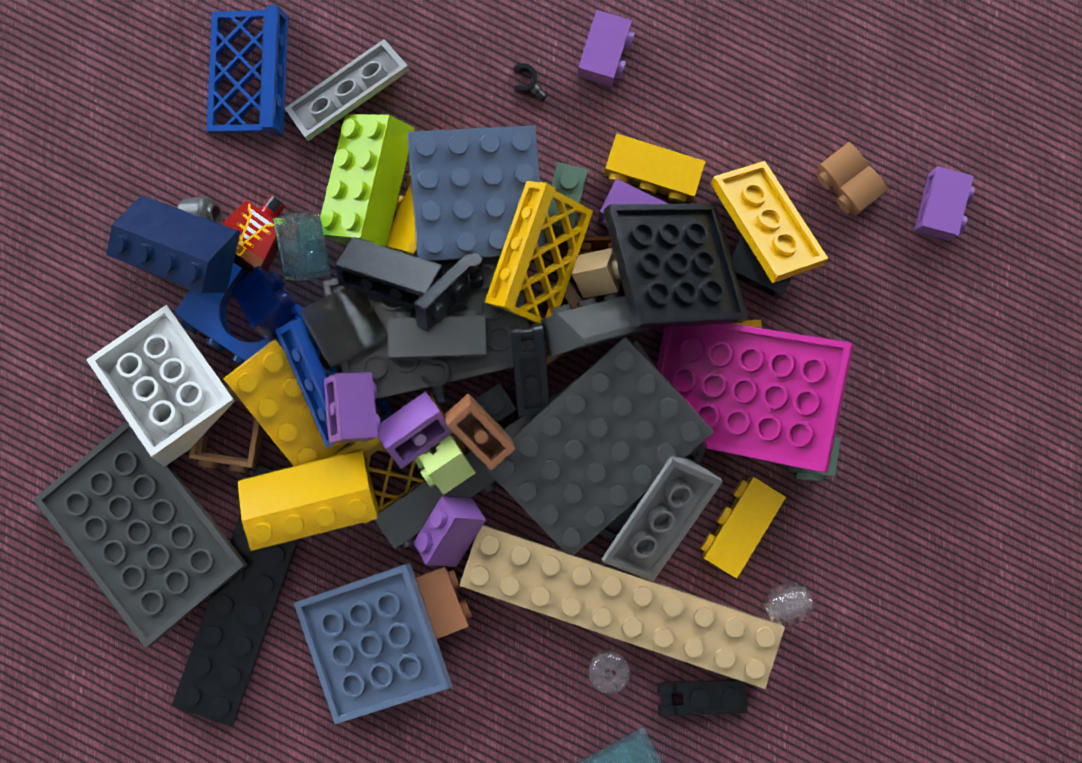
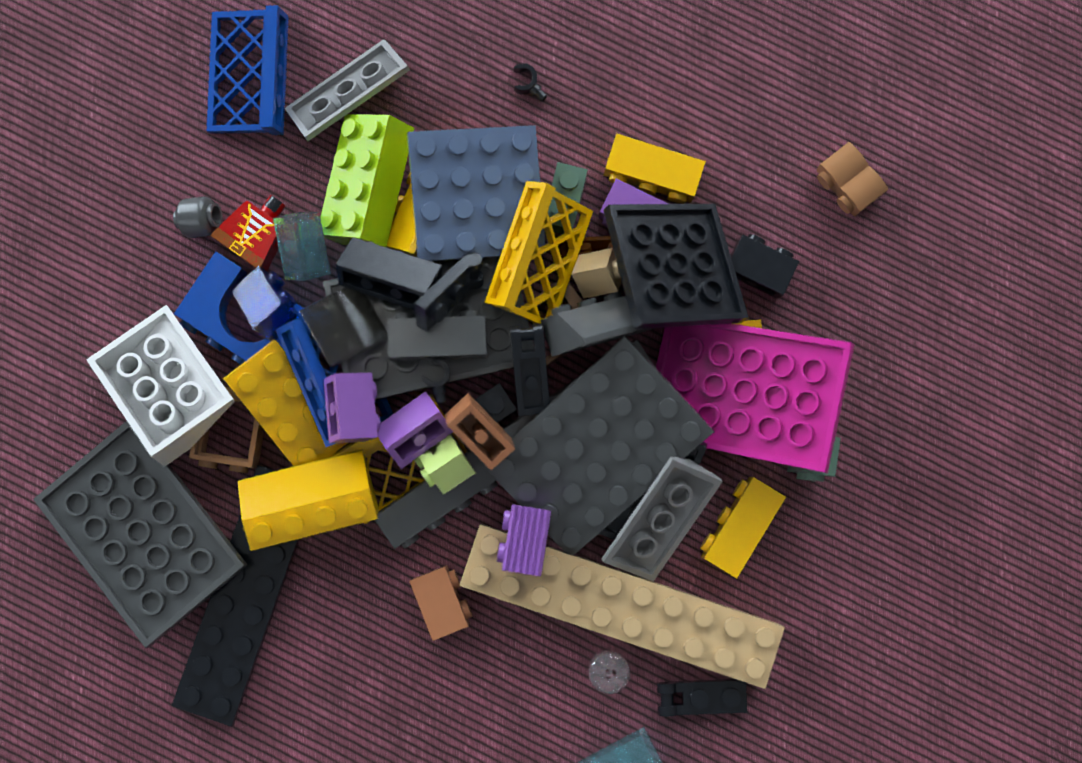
dark blue slope [106,196,241,293] -> none
sand blue plate [294,563,452,724] -> none
medium lavender brick [413,496,486,567] -> none
medium lavender brick [577,10,635,87] -> none
yellow plate [710,161,828,283] -> none
clear head [764,581,815,627] -> none
medium lavender brick [914,166,975,241] -> none
none -> medium lavender brick [497,504,552,576]

